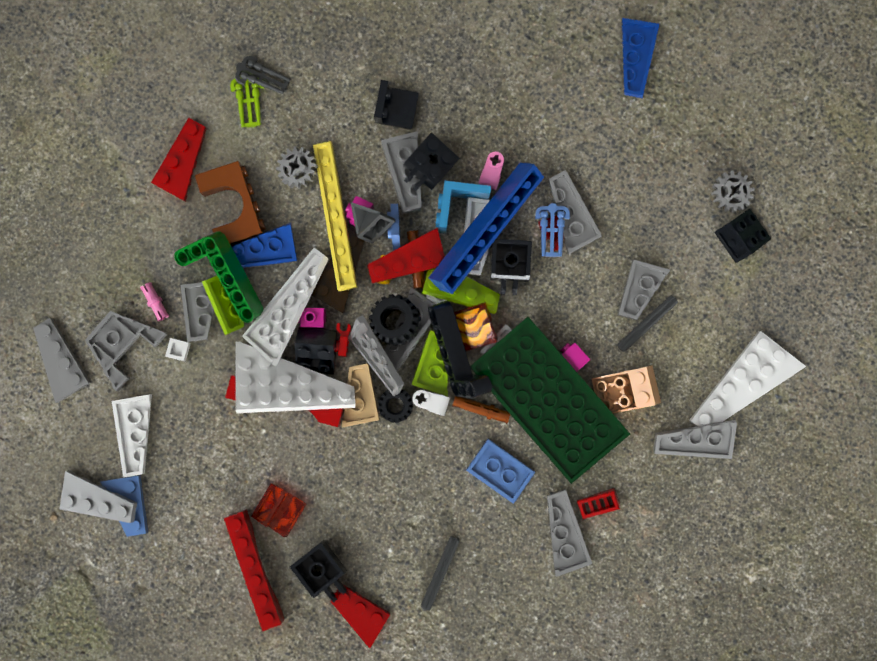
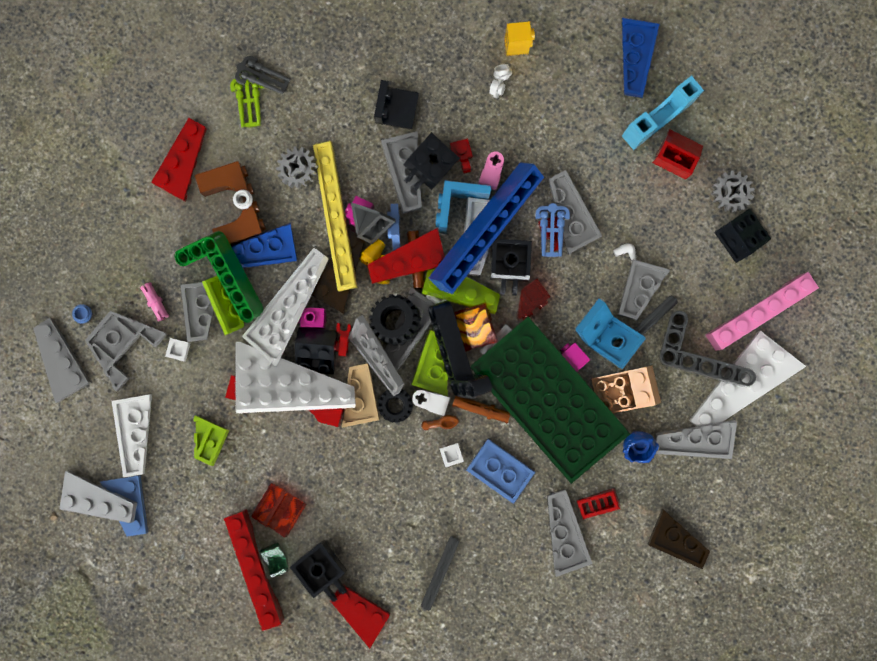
none -> medium blue plate [72,304,92,324]
none -> lime wing [194,415,229,466]
none -> white plate [233,190,253,209]
none -> clear green bracket [260,542,288,578]
none -> yellow cone [359,239,386,266]
none -> dark orange piece [421,415,459,430]
none -> white plate [440,443,464,468]
none -> red plate [450,138,473,174]
none -> white plate [490,79,505,98]
none -> white plate [494,64,512,81]
none -> yellow brick [504,21,535,56]
none -> clear red slope [516,279,551,321]
none -> dark azure bracket [575,299,645,369]
none -> white animal [613,243,636,260]
none -> medium azure arch [622,75,704,150]
none -> blue hair [623,431,659,463]
none -> dark brown wing [647,509,710,569]
none -> red slope [652,129,703,180]
none -> dark grey beam [659,311,756,387]
none -> bright pink arch [705,272,819,351]

